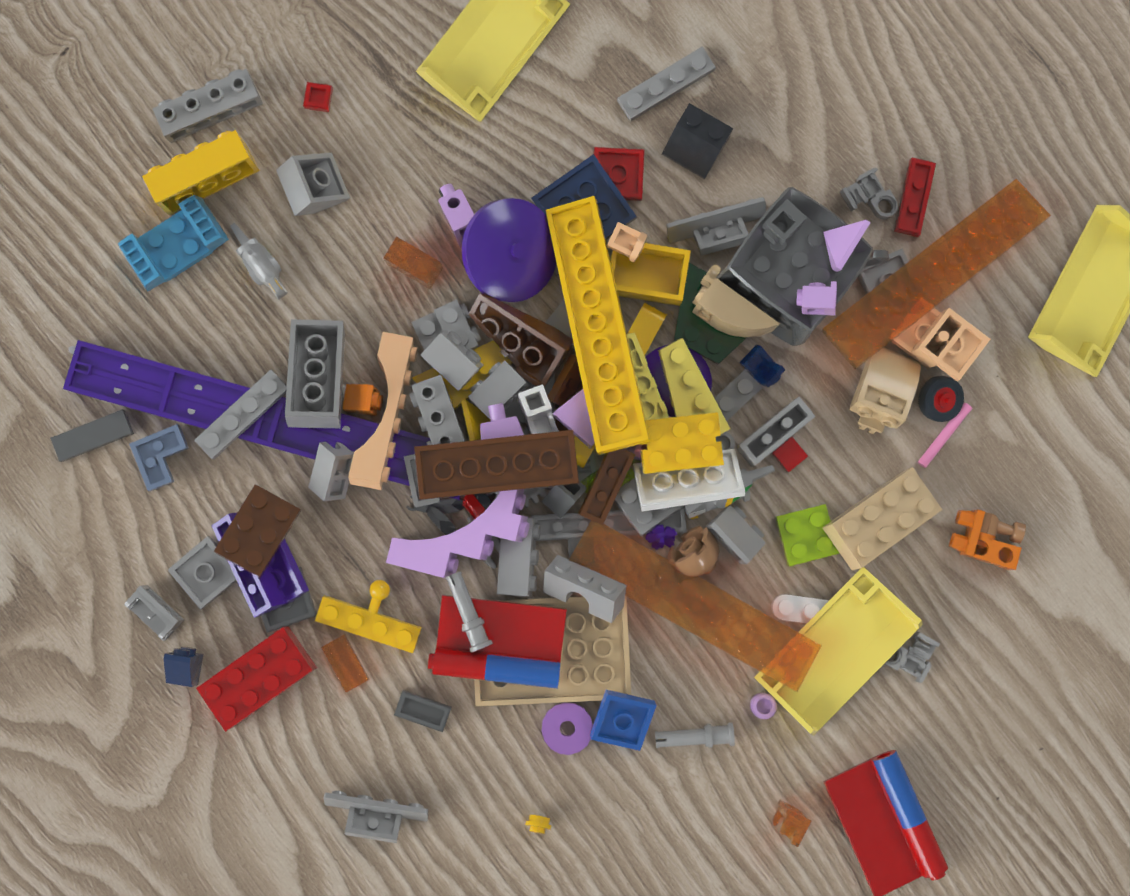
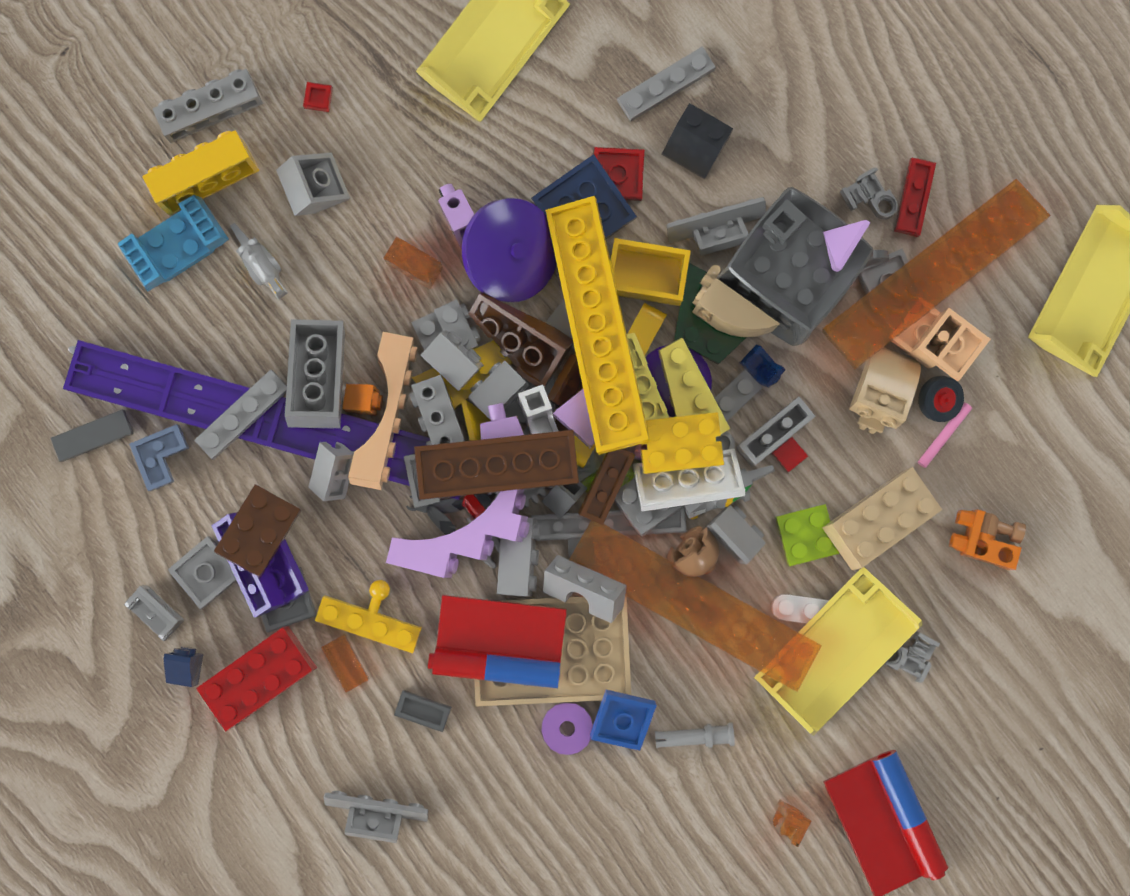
light grey pin [445,571,493,652] -> none
yellow plate [525,815,551,834] -> none
light nougat tile [607,222,647,262] -> none
dark purple plant [645,524,677,550] -> none
lavender tile [750,692,777,719] -> none
lavender brick [797,281,837,315] -> none

